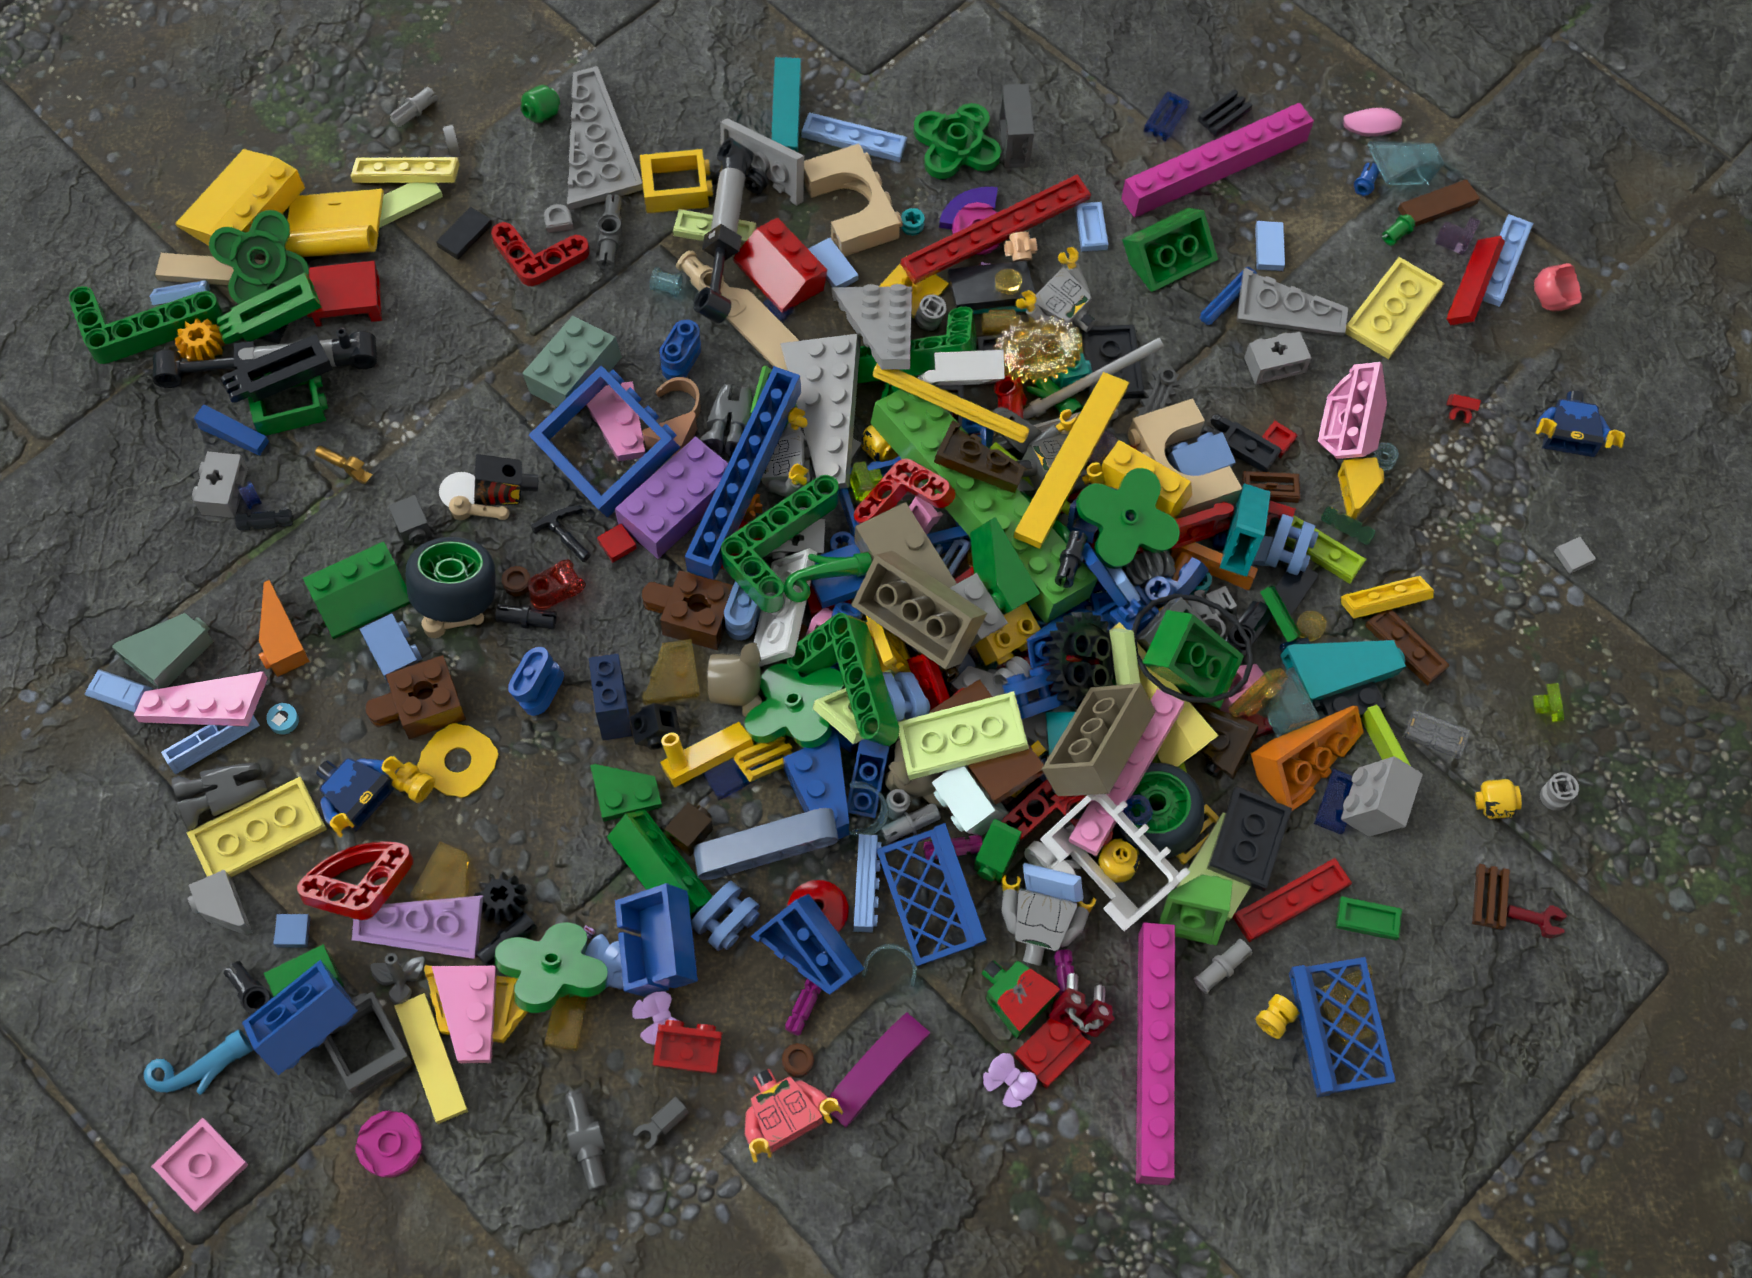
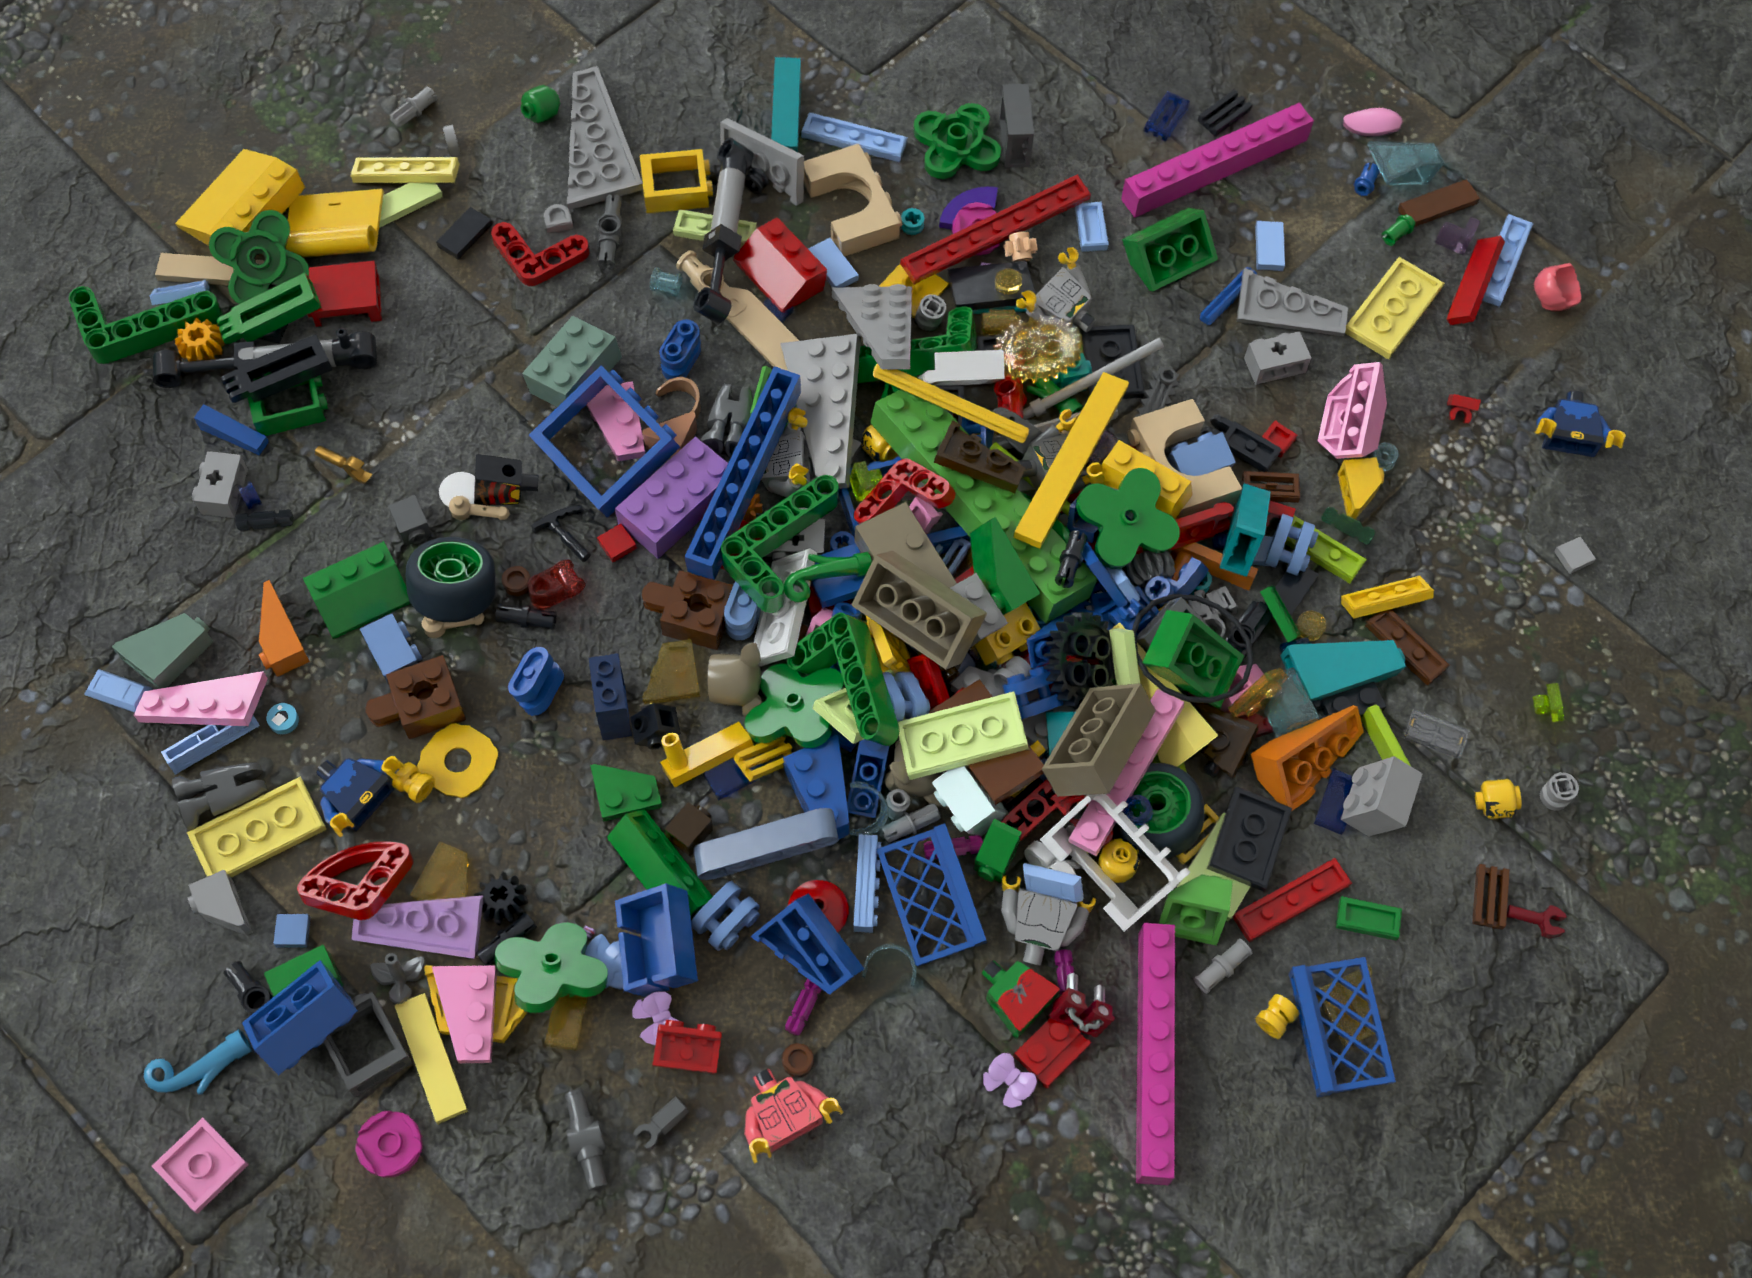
magenta slope [828,1012,930,1128] -> none

